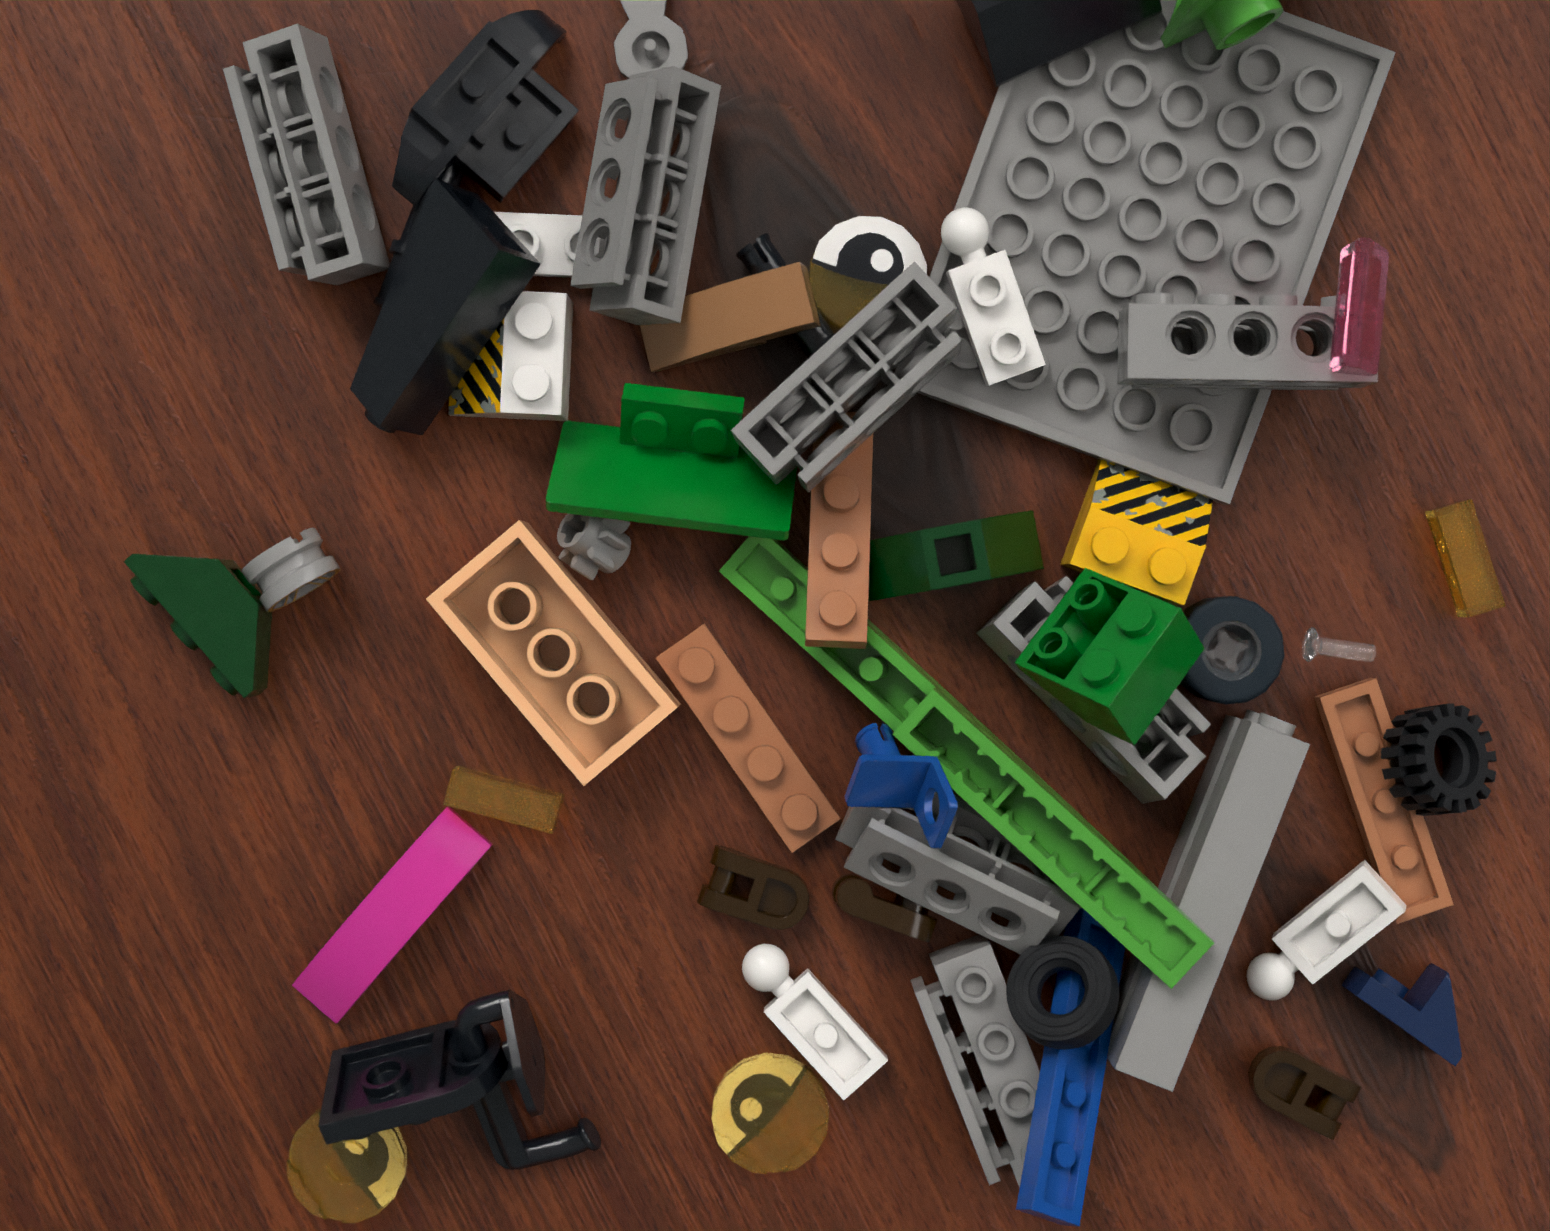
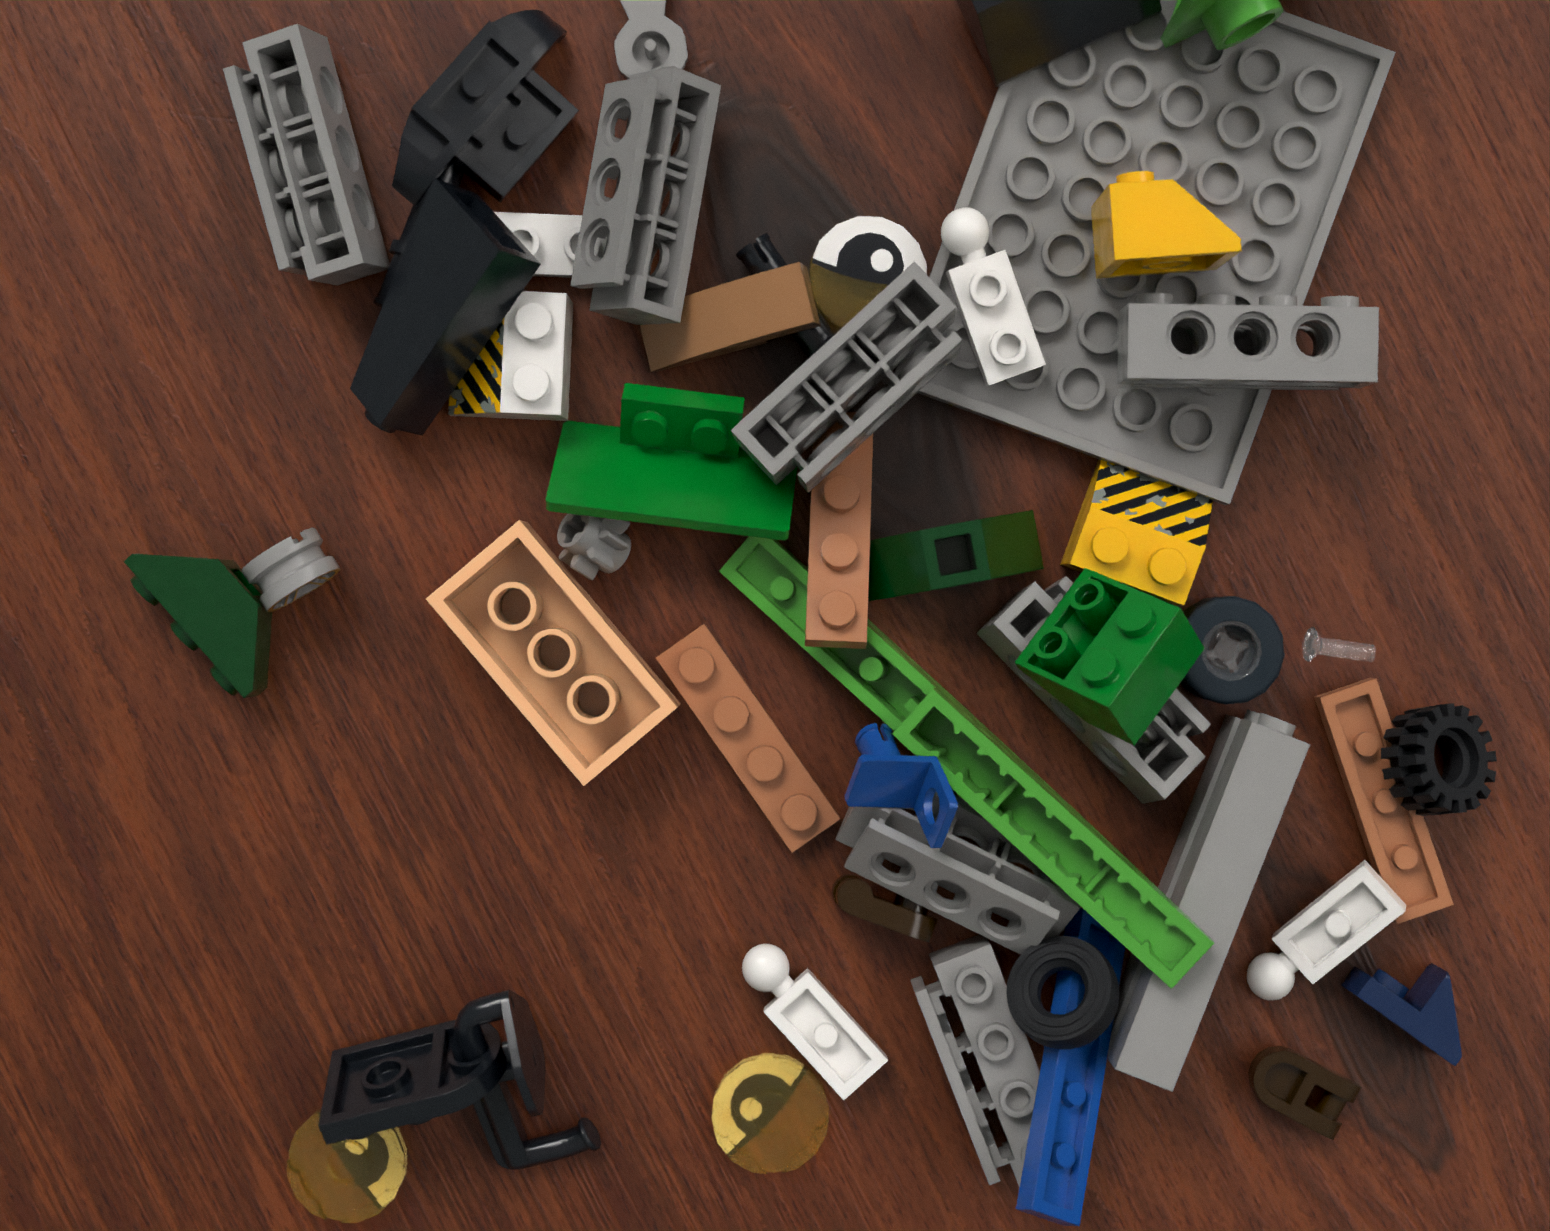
dark pink slope [292,806,493,1024] -> none
clear yellow piece [443,766,565,834] -> none
dark brown plate [697,845,809,930] -> none
clear pink slope [1329,237,1389,376] -> none
clear yellow piece [1425,499,1506,618] -> none
none -> yellow slope [1091,171,1242,279]

